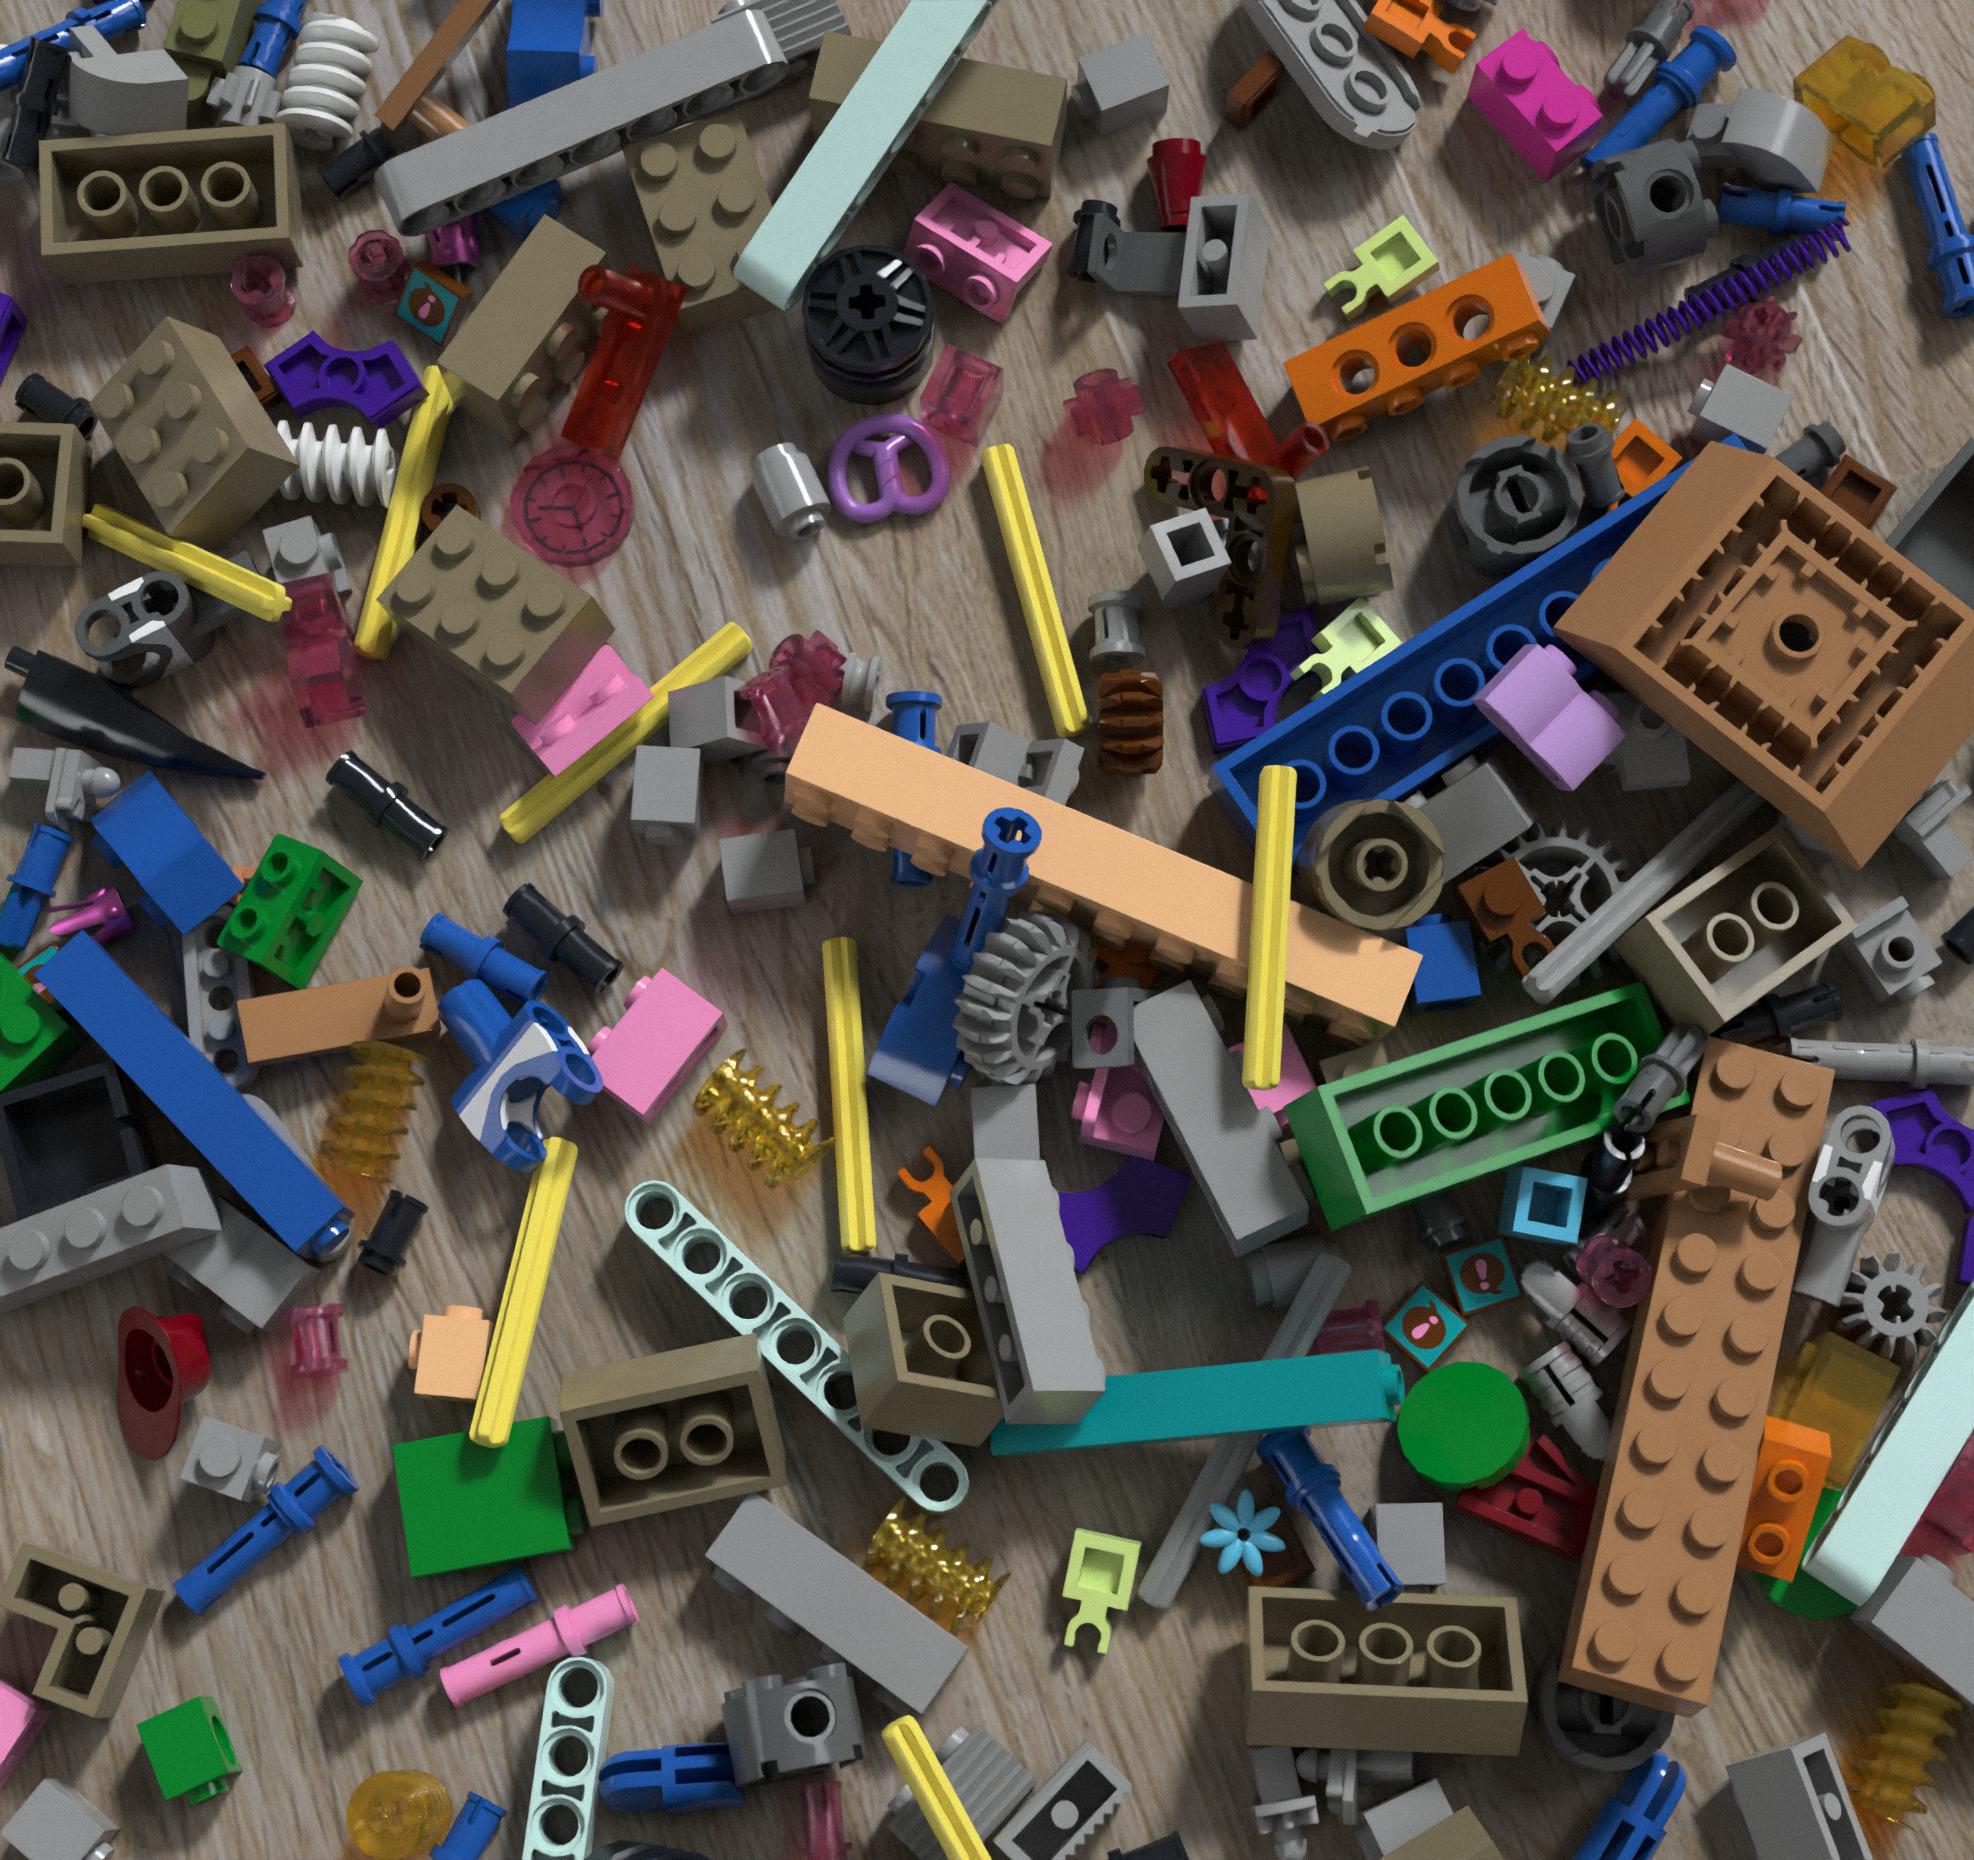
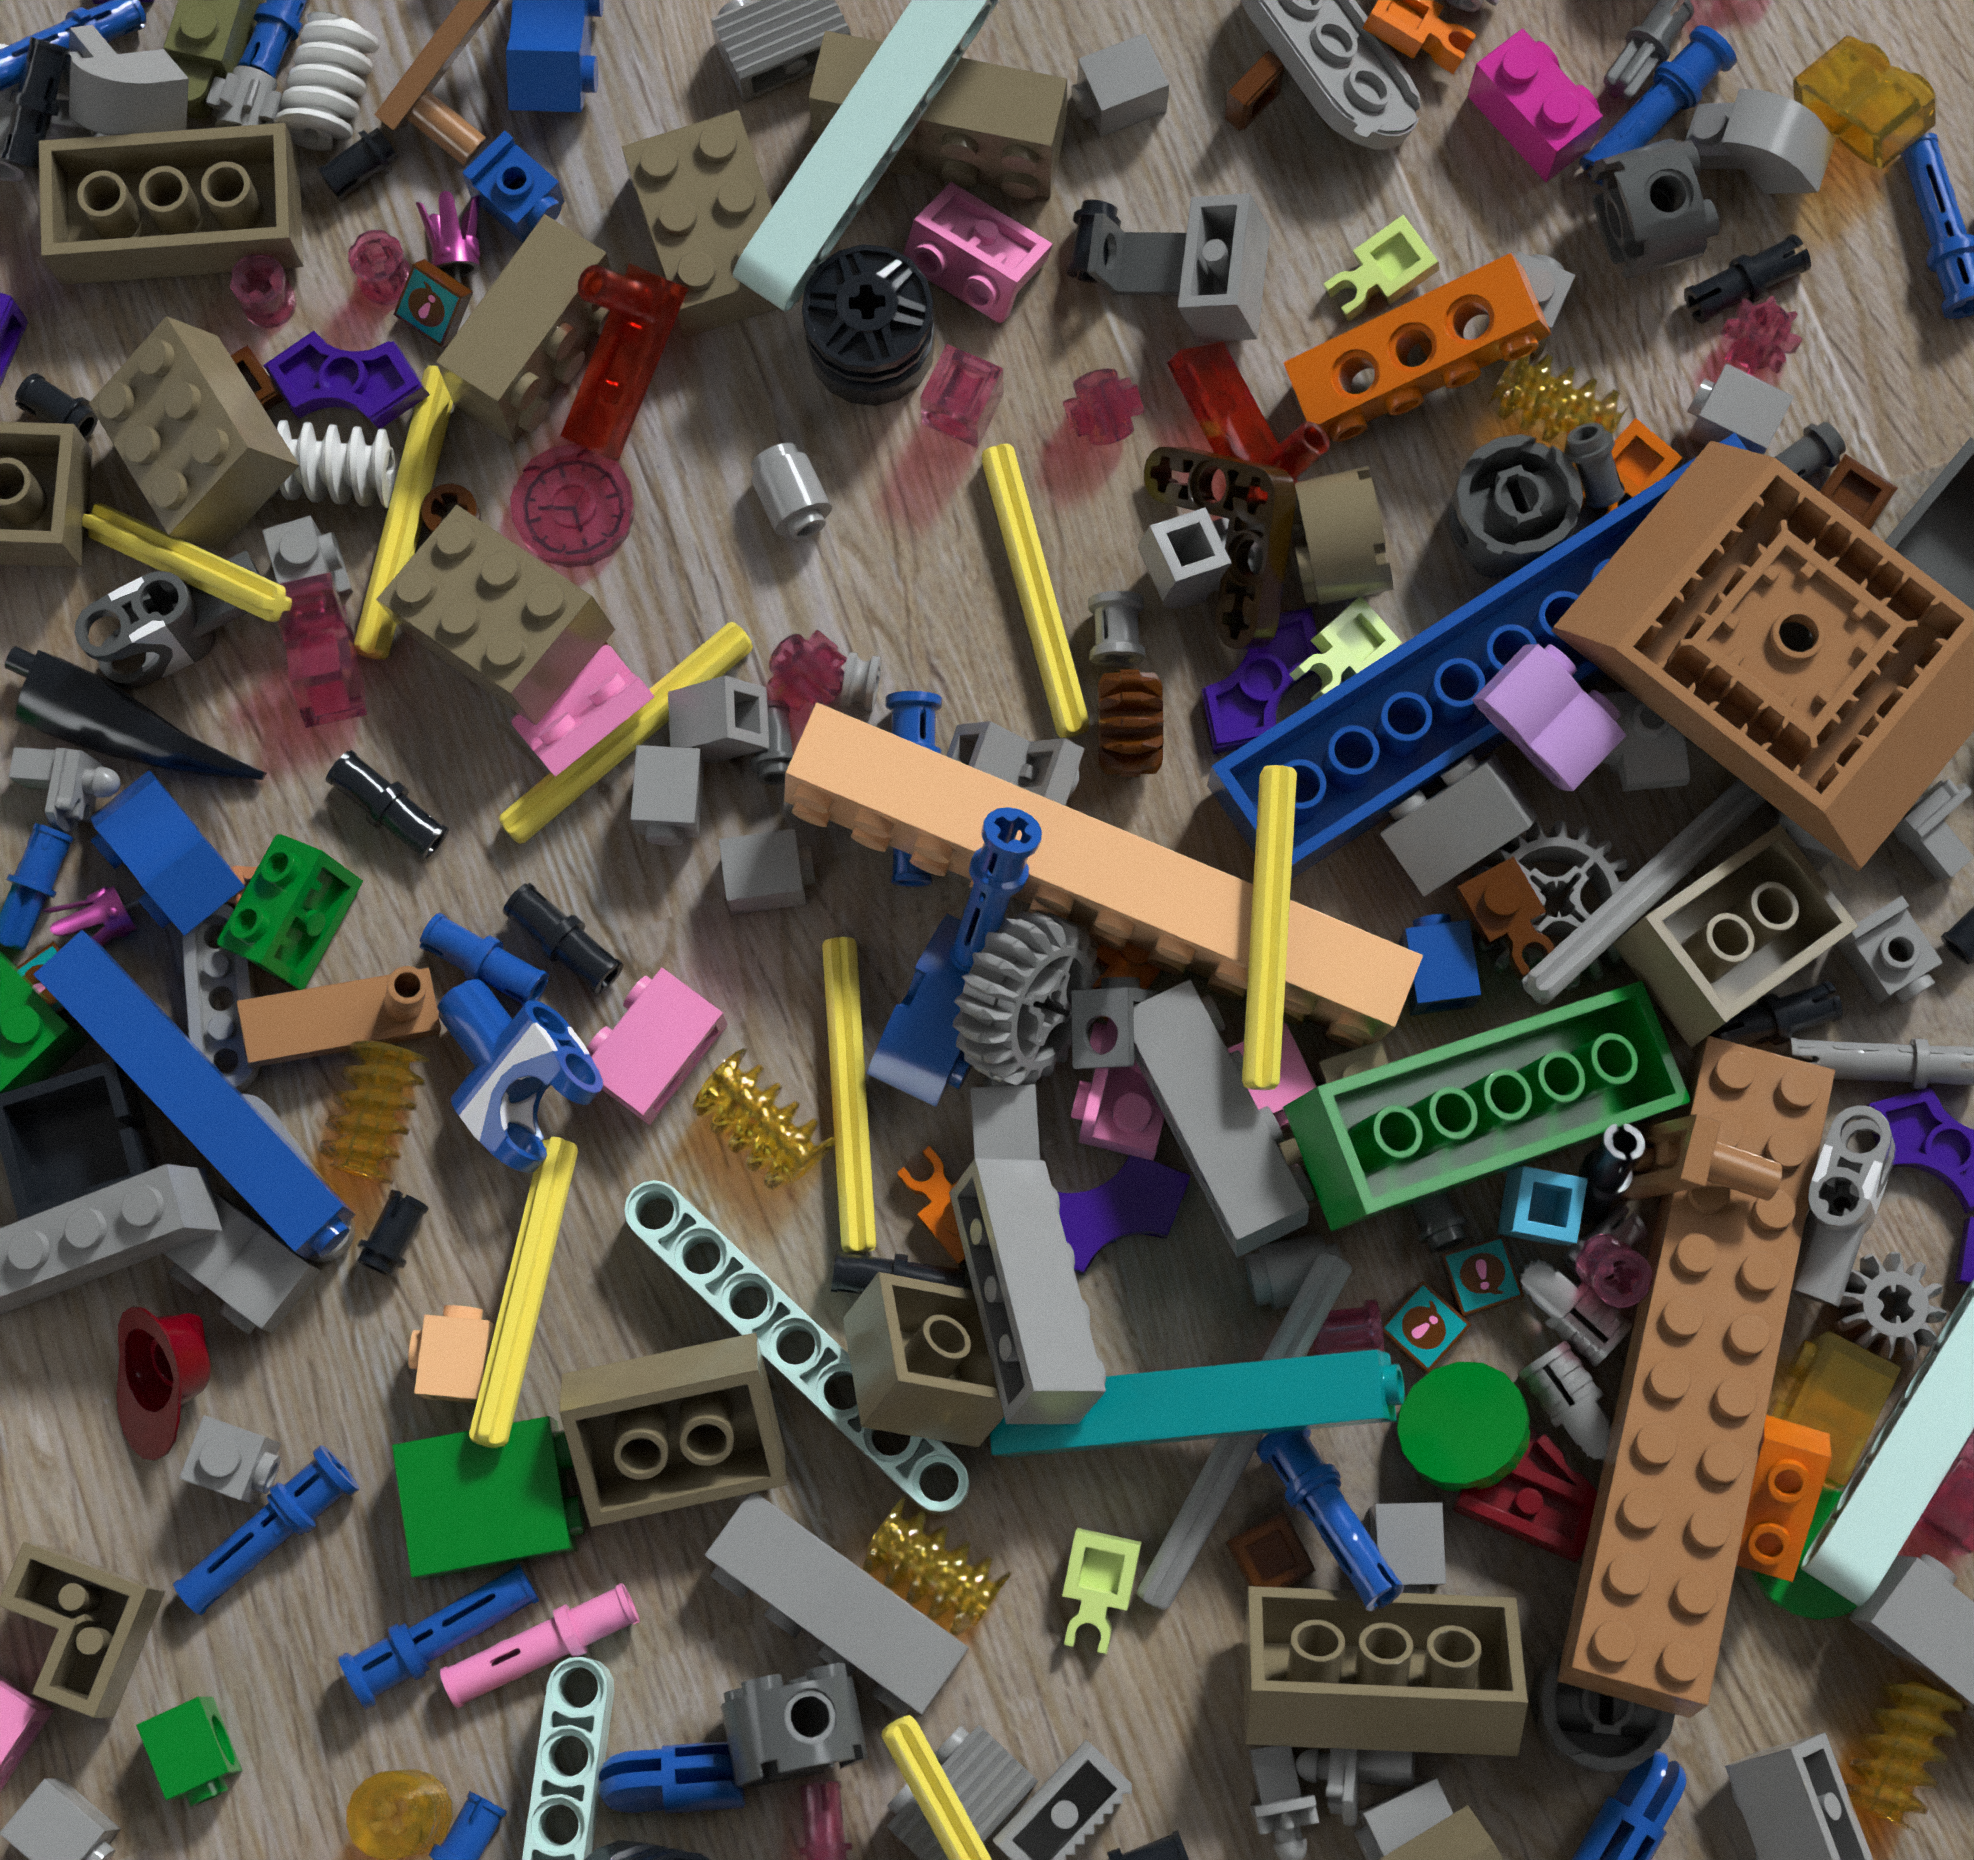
clear pink bush [284,1303,348,1378] -> none
light grey beam [374,9,790,237] -> none
clear pink bush [738,664,812,748] -> none
medium lavender piece [827,414,950,523] -> none
dark red cone [1146,138,1207,233] -> none
medium azure plant [1199,1489,1286,1577] -> none
dark tan brick [1297,799,1444,931] -> none
dark purple piece [1566,217,1851,389] -> none
dark grey axle [1613,1023,1707,1133] -> none
blue pin [1717,182,1846,241] -> none

